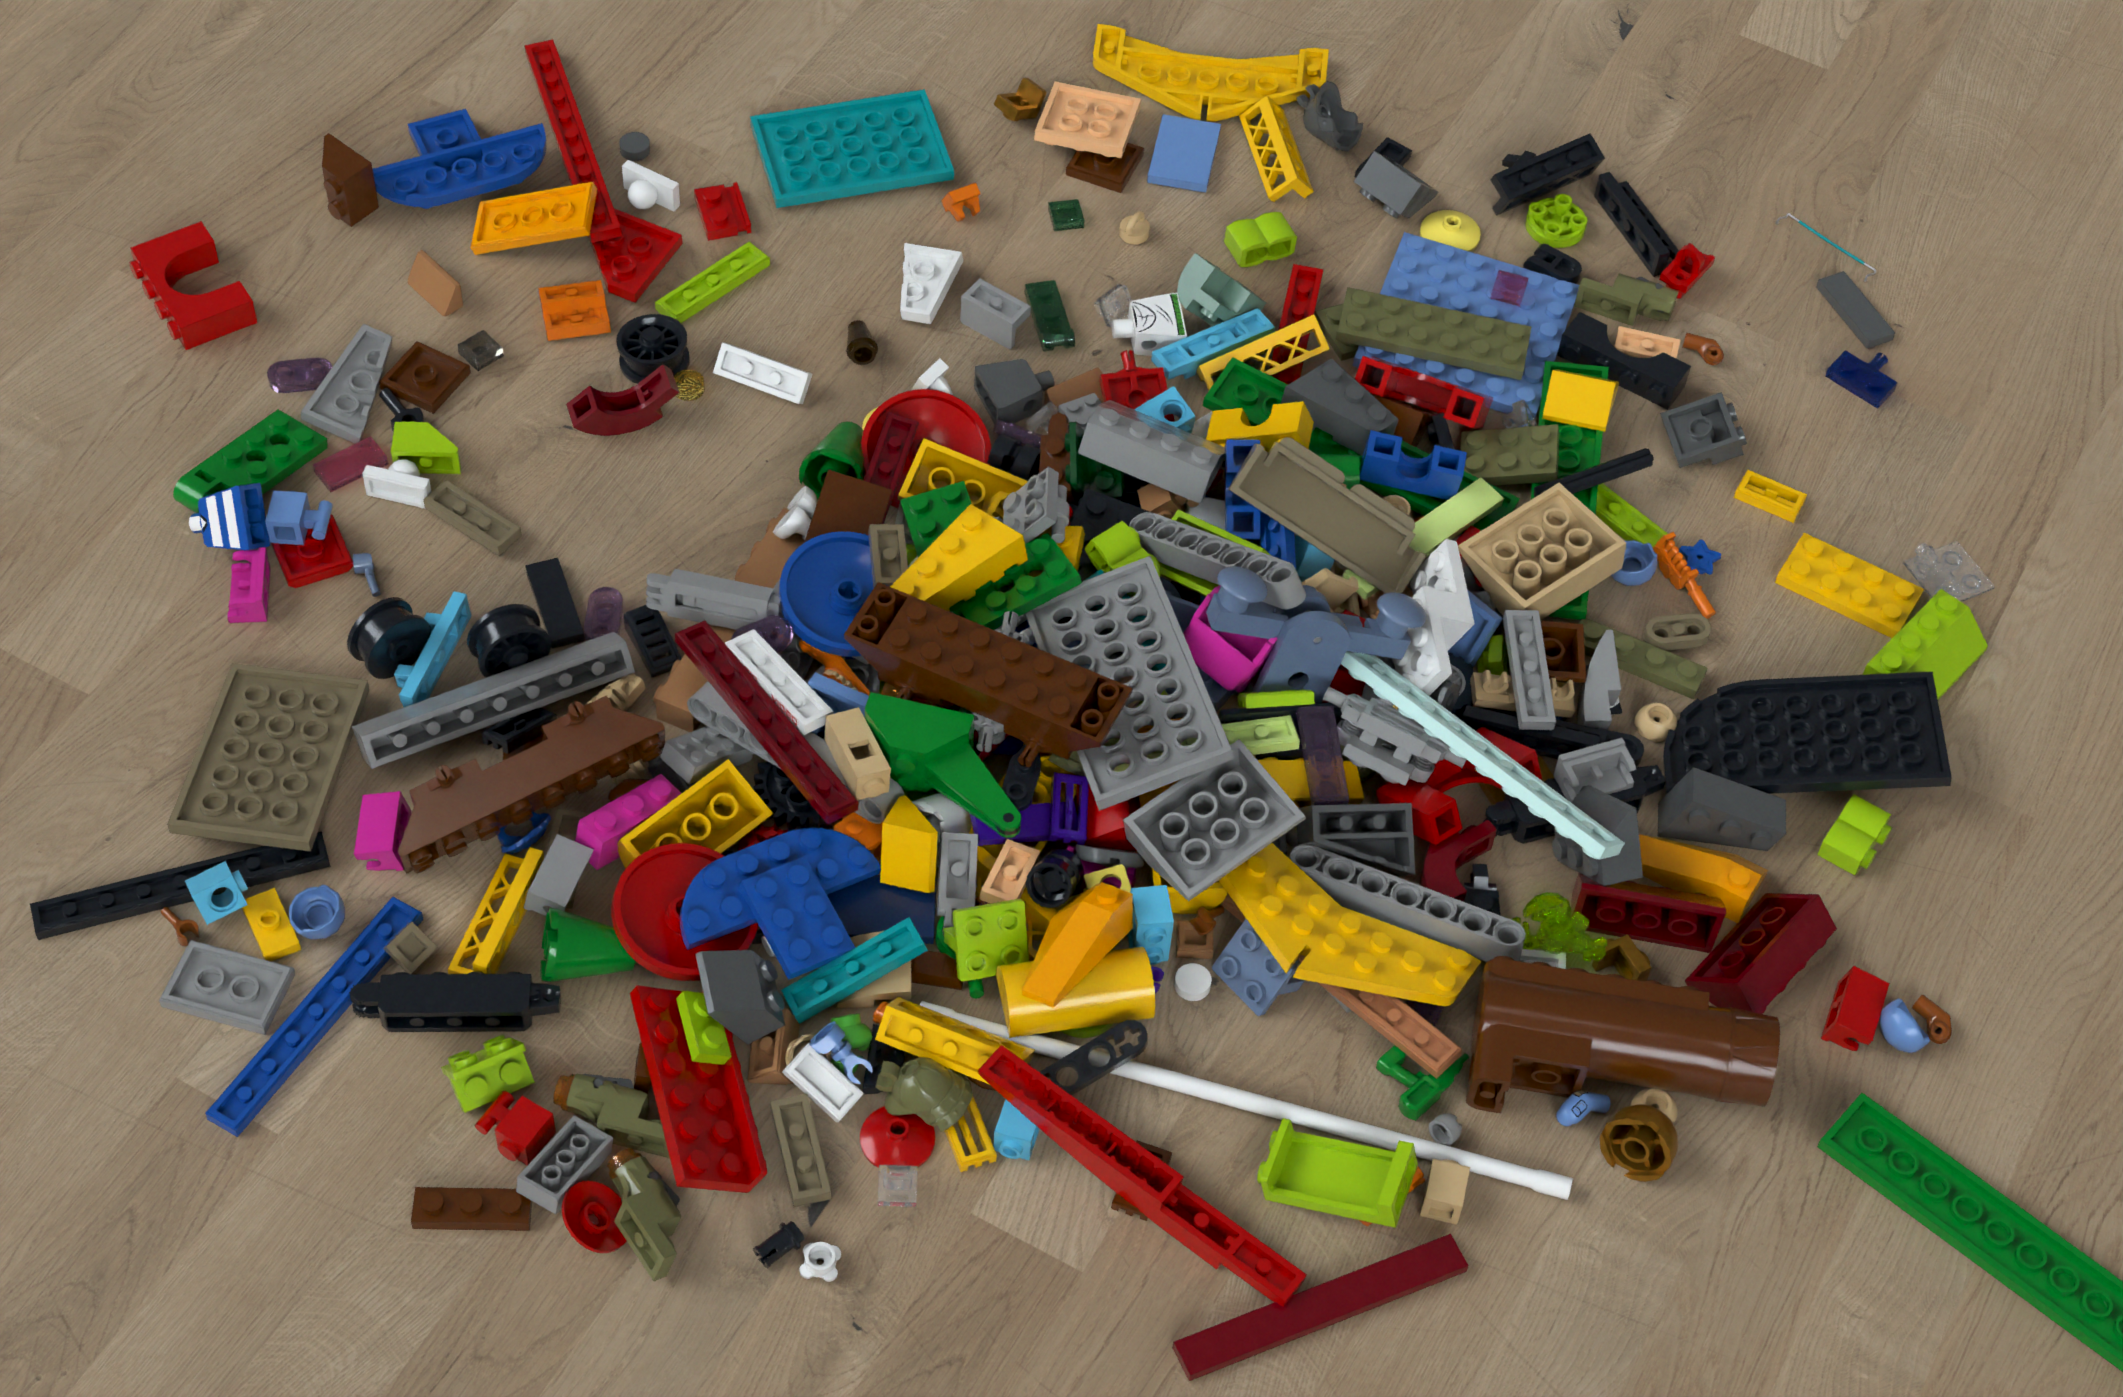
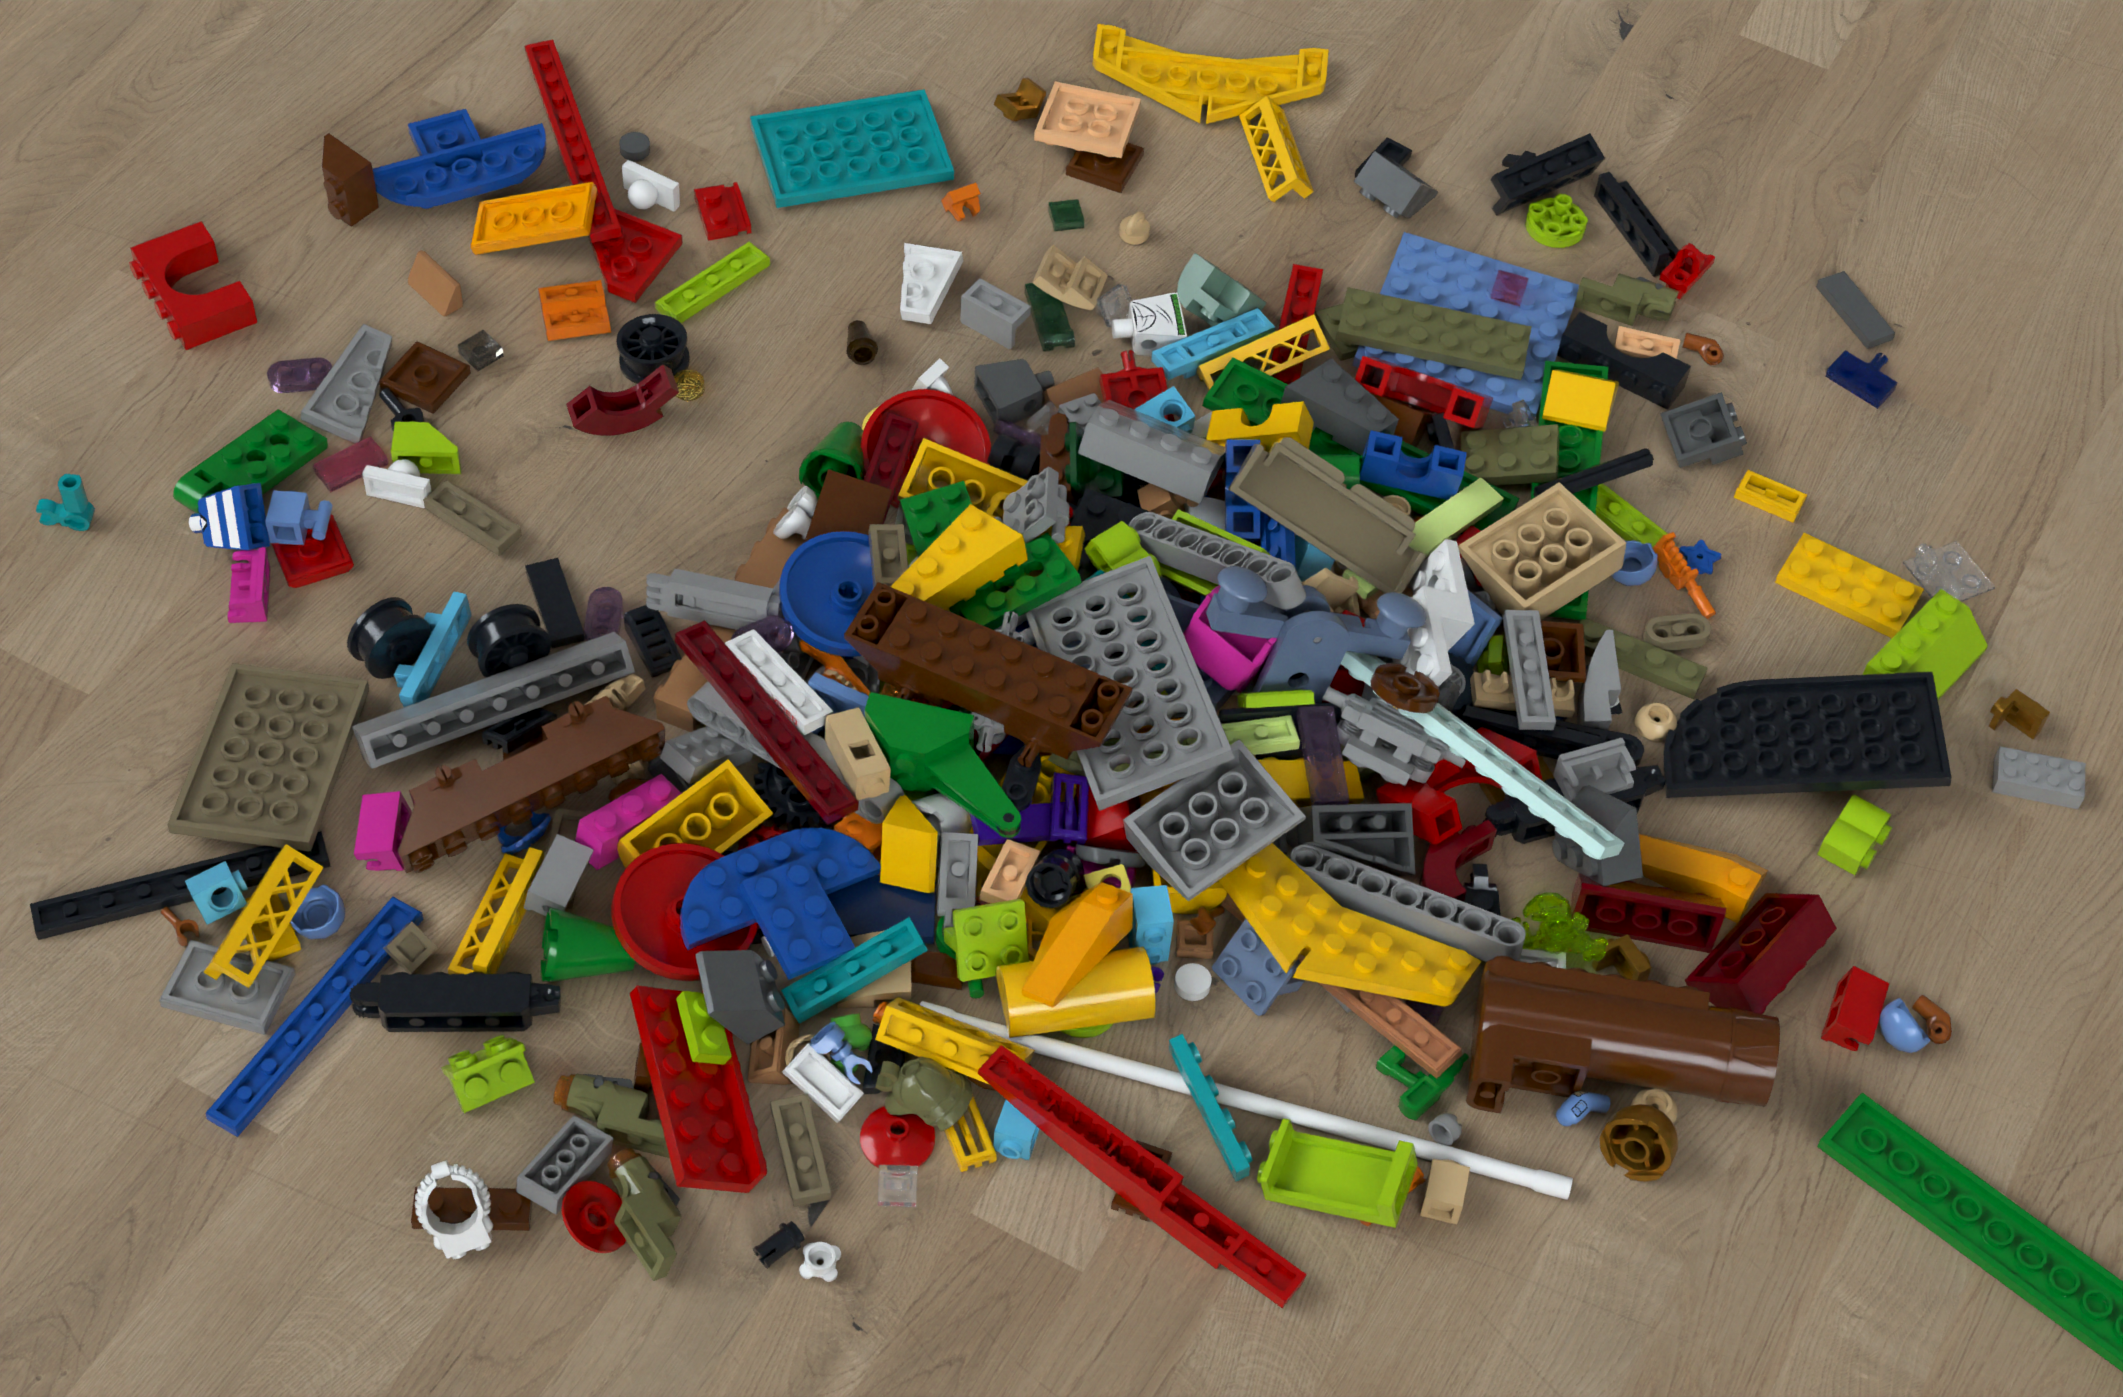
sand blue hand [353,553,381,597] -> none
red brick [474,1091,556,1166] -> none
white plate [713,342,812,404] -> none
black beam [1040,1020,1148,1095] -> none
medium blue tile [1147,114,1221,193] -> none
dark red tile [1172,1234,1469,1381] -> none
lime brick [1224,212,1297,267] -> none
dark grey helmet [1296,81,1363,151] -> none
light yellow dish [1420,210,1481,252] -> none
black plate [1523,244,1582,284] -> none
dark grey wedge [1657,767,1786,851] -> none
teal piece [1776,213,1876,282] -> none
none -> teal bar [36,474,95,531]
none -> yellow fence [203,844,324,988]
none -> white piece [415,1160,493,1259]
none -> tan slope [1032,245,1108,310]
none -> teal plate [1169,1034,1253,1182]
none -> reddish brown tile [1370,663,1440,713]
none -> pearl gold bracket [1989,689,2050,739]
none -> light grey piece [1992,746,2086,809]

